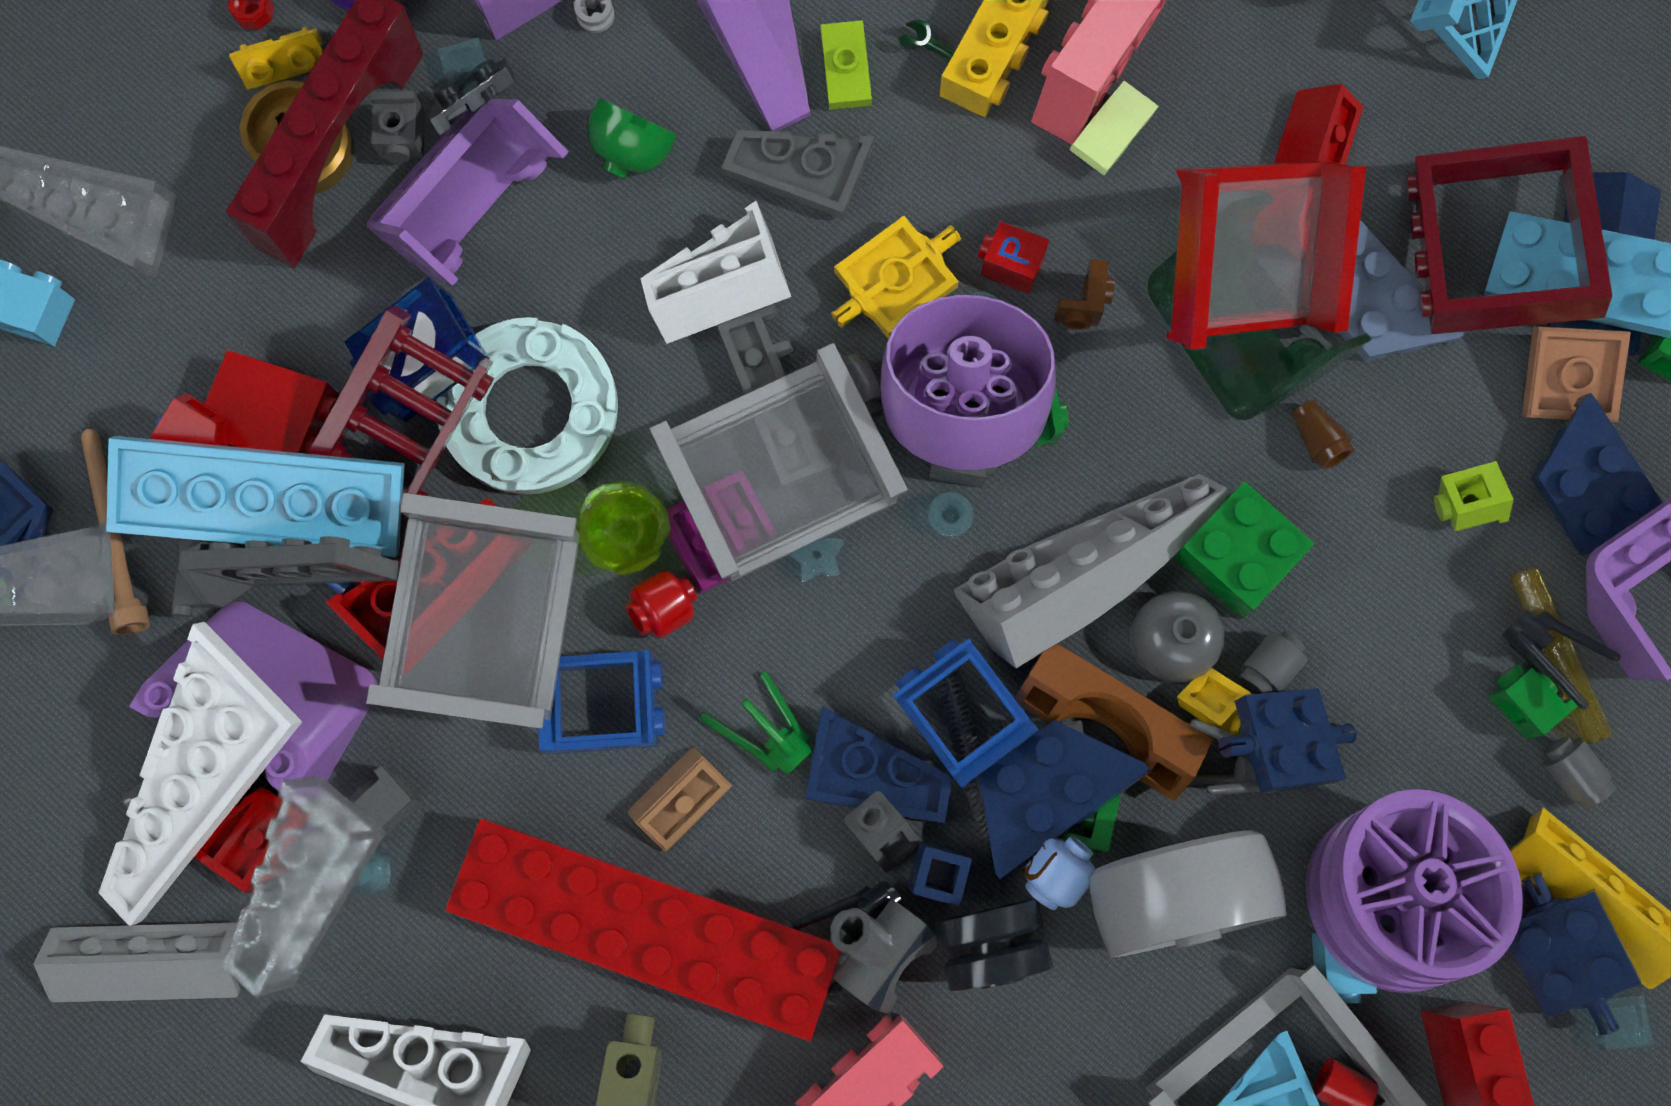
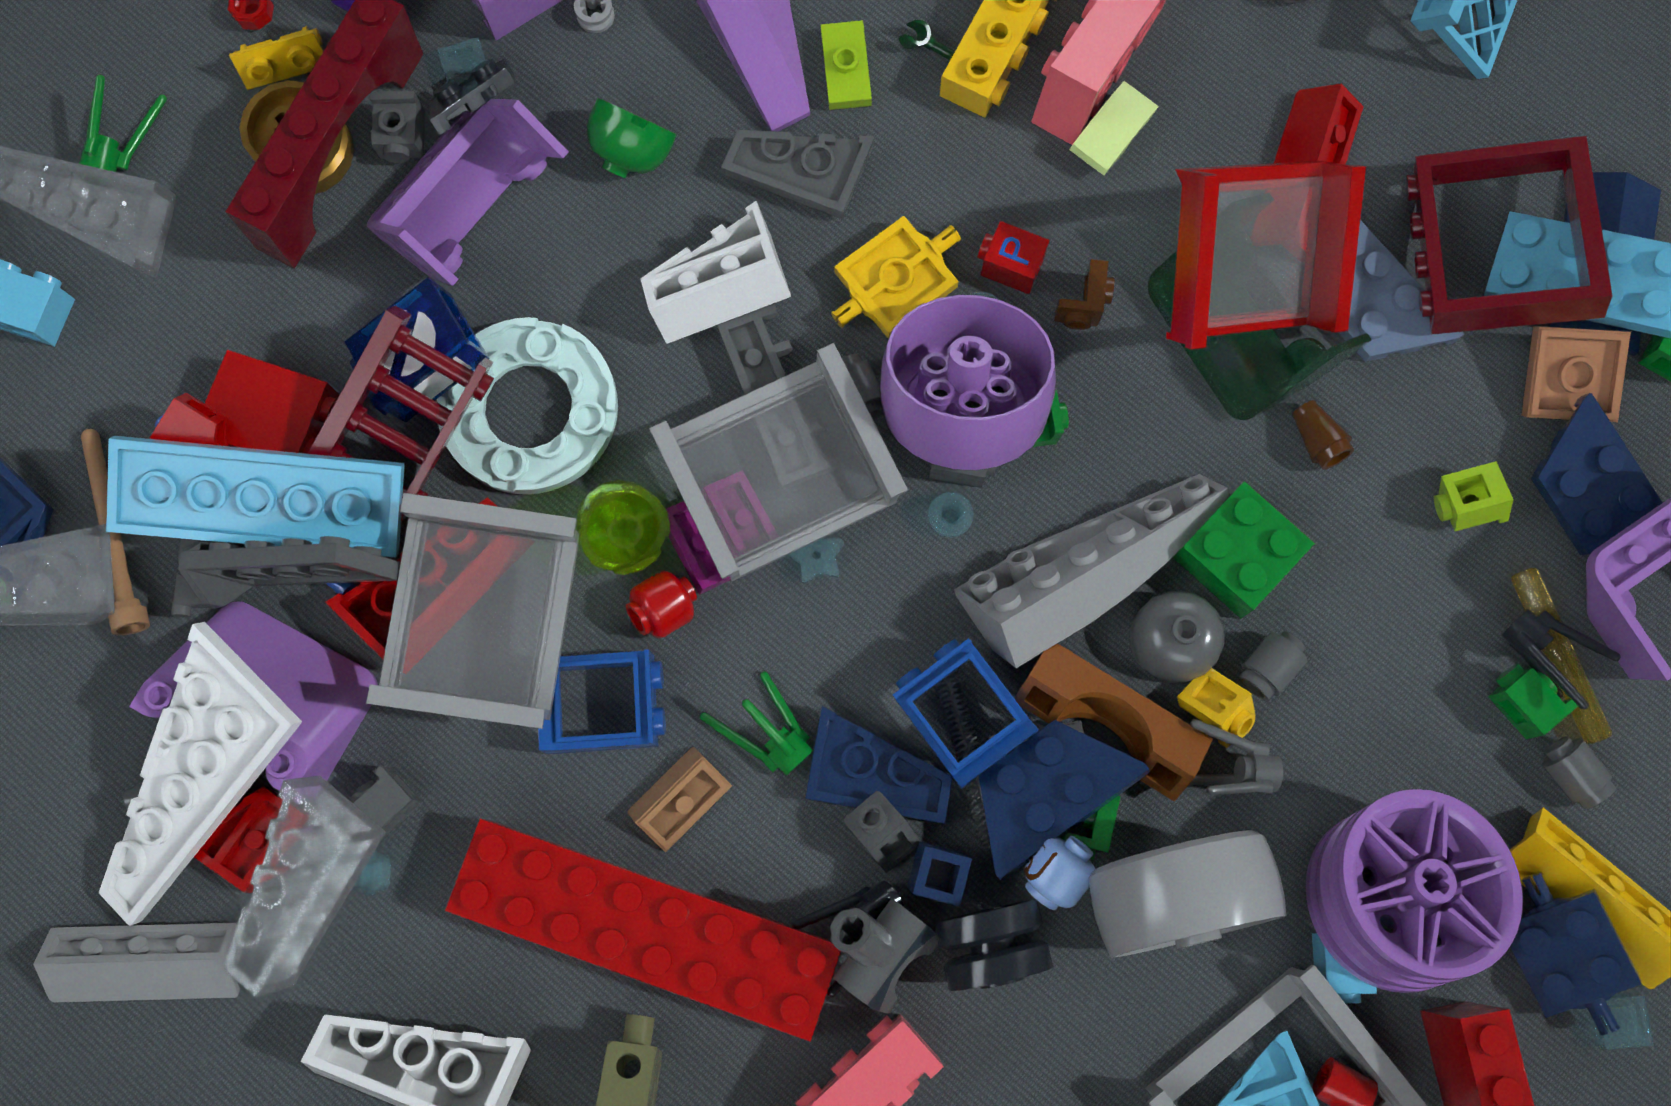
dark blue plate [1218,688,1357,793] -> none
none -> green plant [78,74,167,179]

